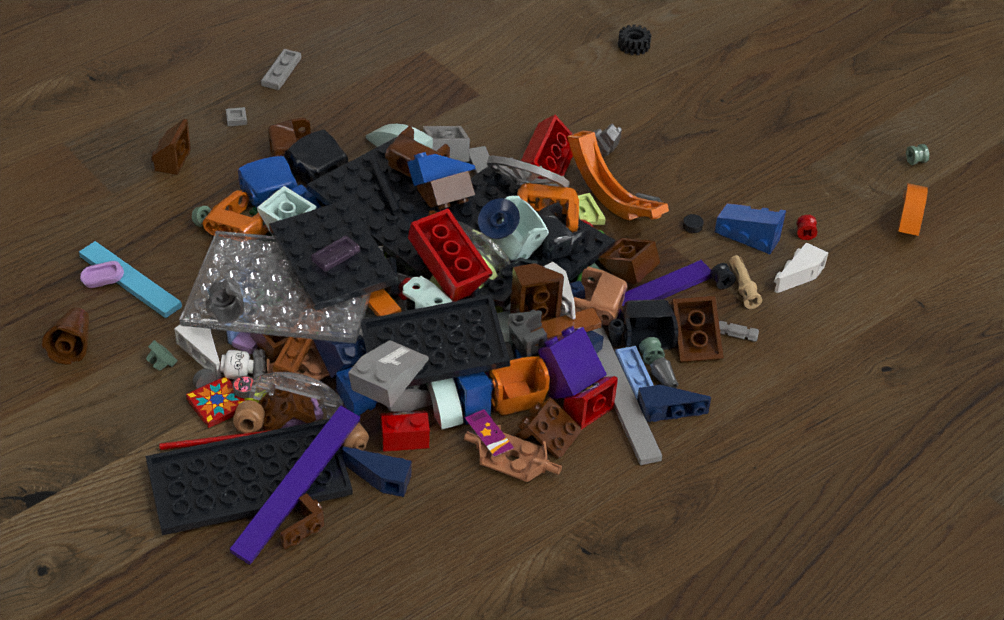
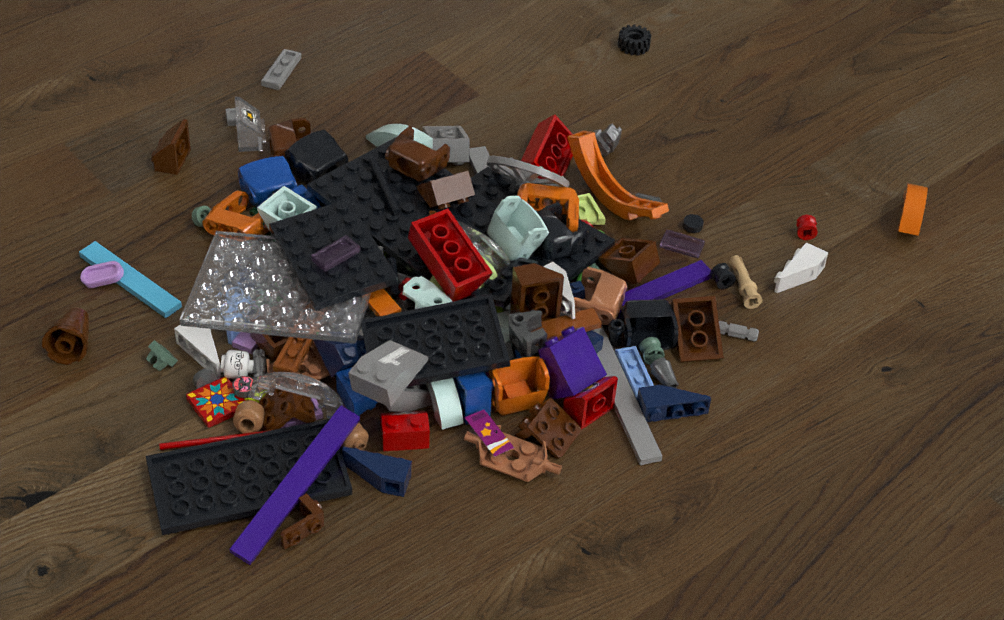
flat silver hair [205,277,244,325] -> none
blue slope [407,152,475,186] -> none
dark blue dish [478,198,520,239] -> none
blue wedge [715,204,786,254] -> none
sand green wheel [906,144,929,165] -> none
none -> clear slope [235,96,266,152]
none -> tile [660,229,705,259]

